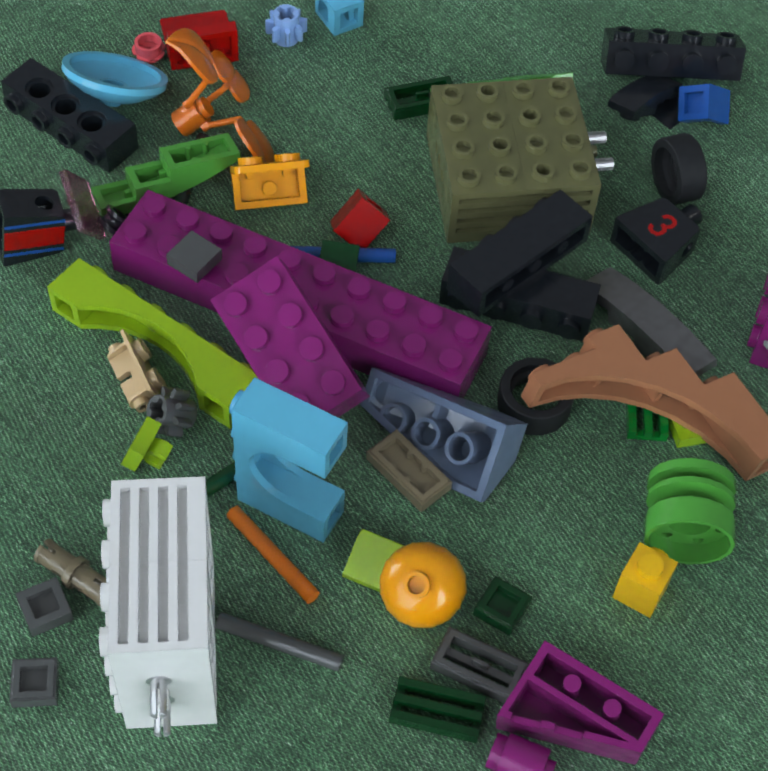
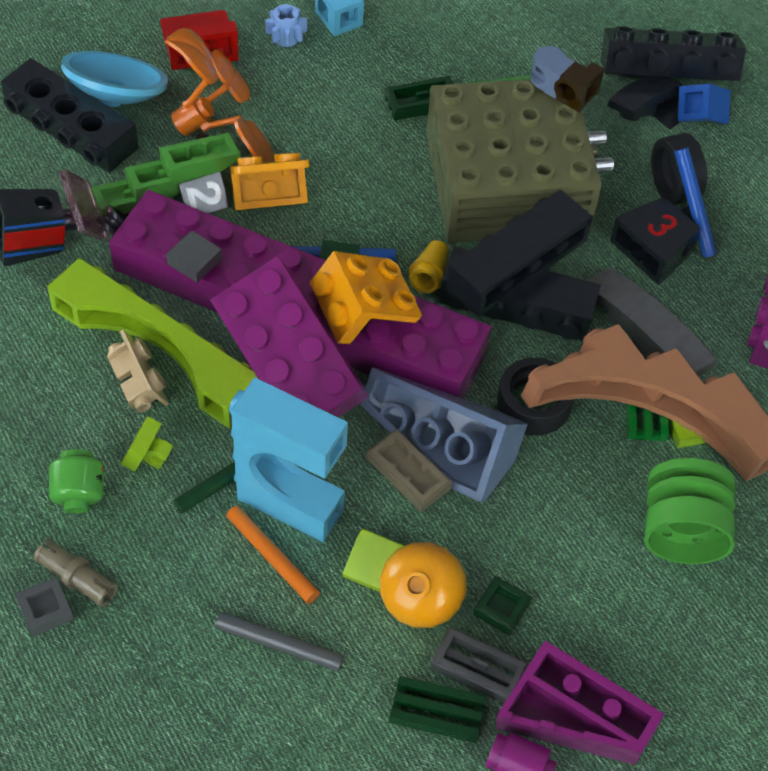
dark grey tile [9,657,59,708] -> none
white piece [99,476,217,737] -> none
coral plate [132,32,166,64] -> none
dark grey gear [146,386,197,437] -> none
red panel [330,188,390,248] -> none
yellow brick [612,542,678,618] -> none
none -> bright green head [49,449,104,514]
none -> sticker [179,172,230,213]
none -> light orange bracket [310,251,422,344]
none -> yellow cone [408,240,449,293]
none -> leg [531,46,604,112]
none -> blue bar [674,147,717,257]

